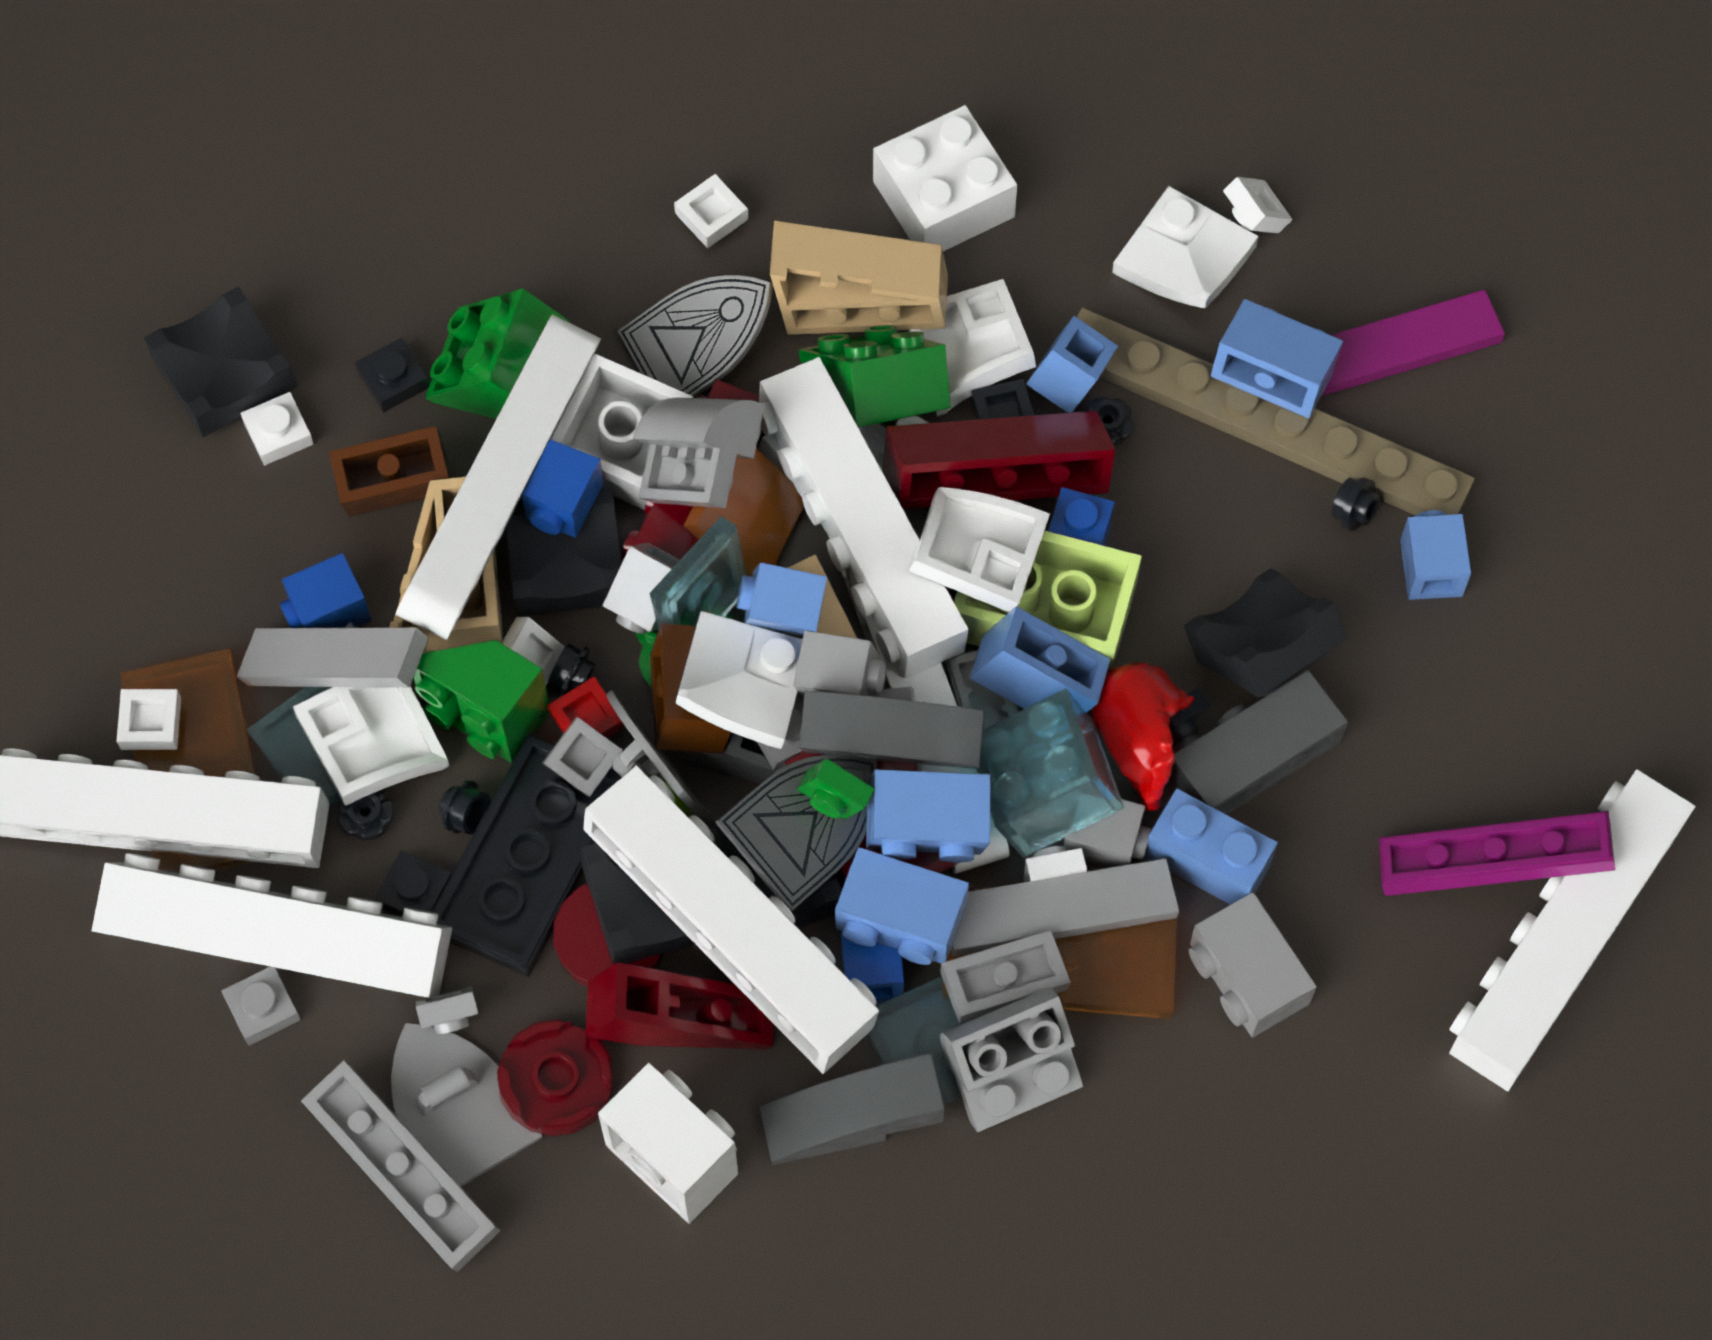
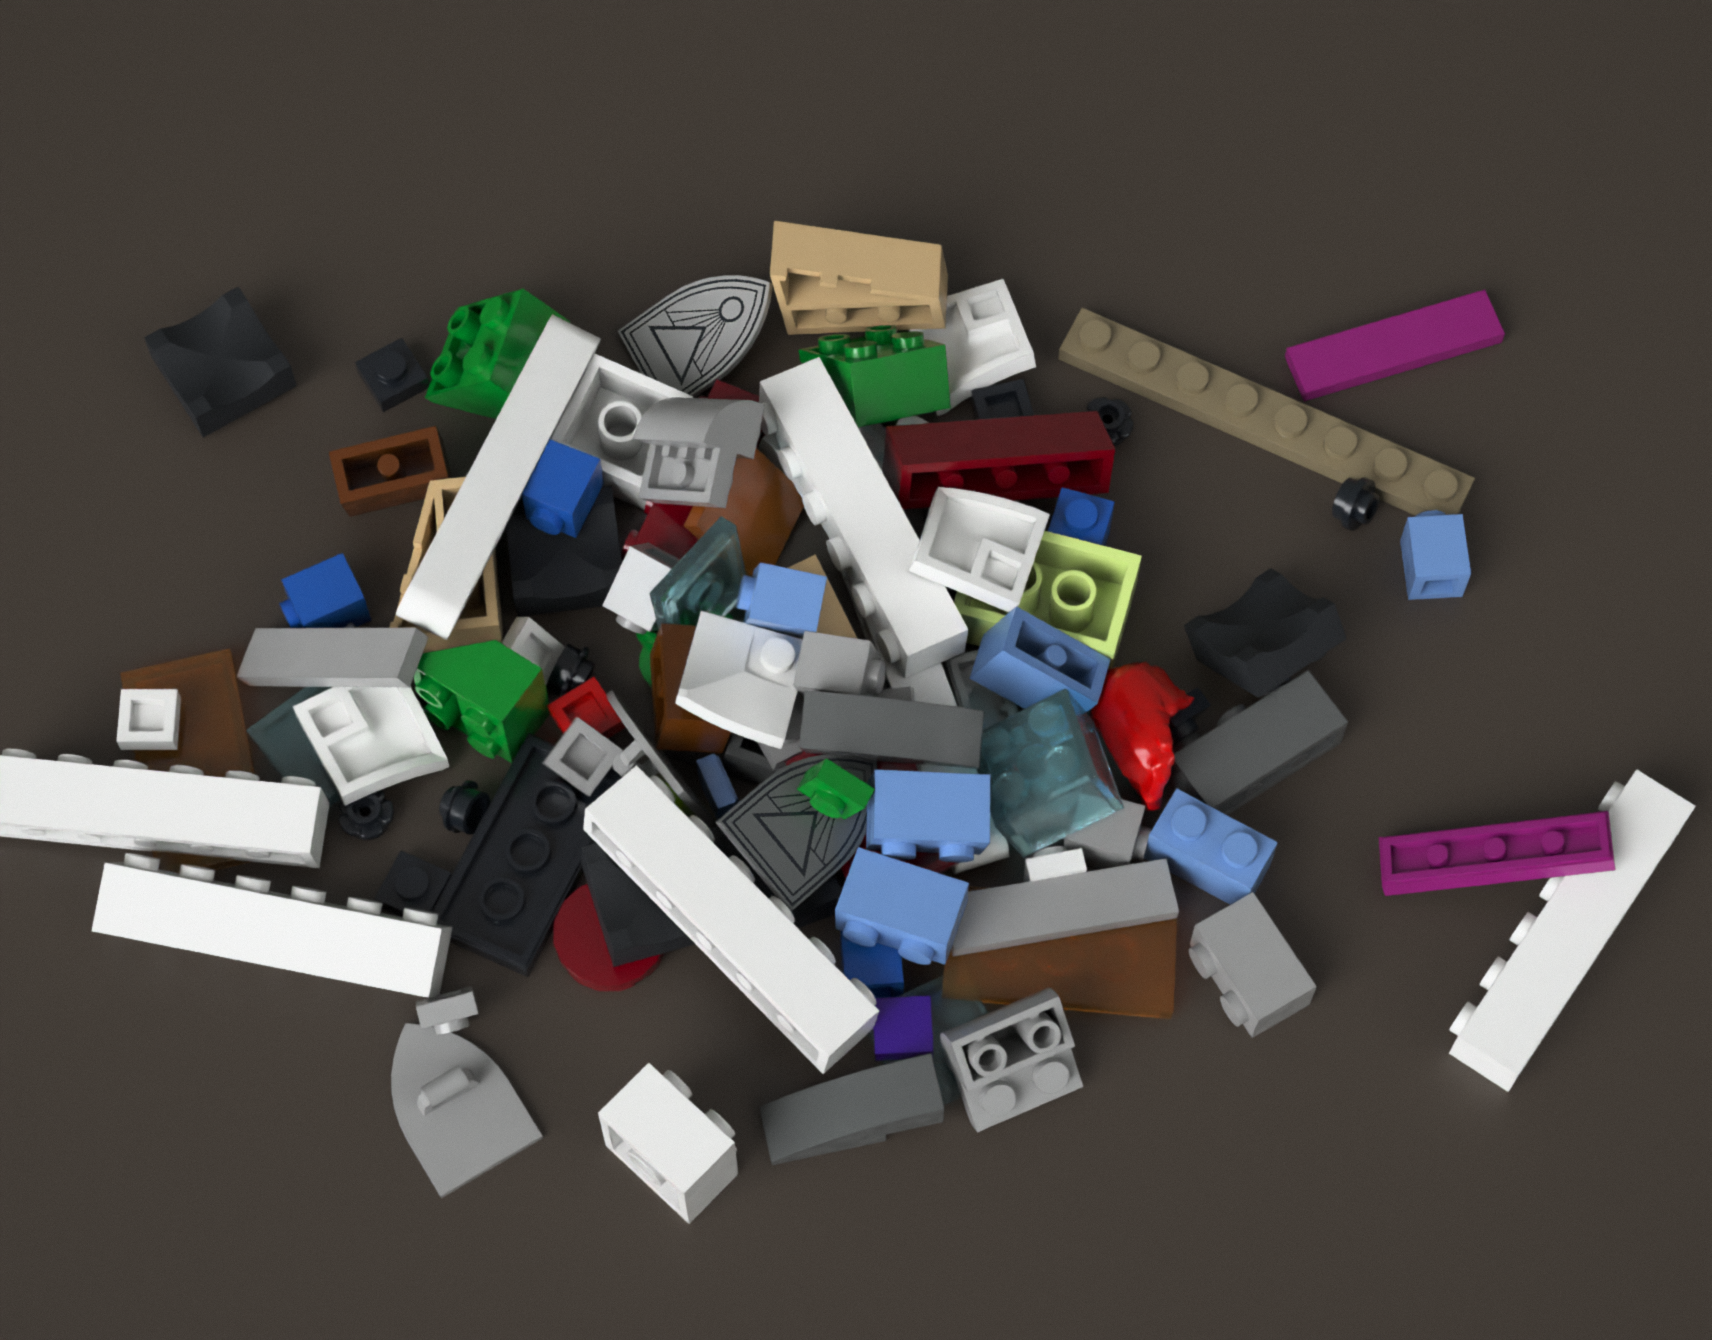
light grey plate [221,966,301,1046] -> none
white plate [240,392,314,466] -> none
light grey plate [301,1060,501,1272] -> none
dark red tile [497,1019,614,1137] -> none
dark red slope [585,962,773,1049] -> none
white plate [674,174,749,249] -> none
white brick [873,105,1017,251] -> none
light grey plate [940,930,1071,1023] -> none
medium blue brick [1026,316,1118,413] -> none
white plate [1112,186,1259,308] -> none
medium blue brick [1210,299,1343,419] -> none
white plate [1223,177,1293,234] -> none
none -> medium blue tile [696,753,738,820]
none -> dark purple tile [873,996,934,1061]

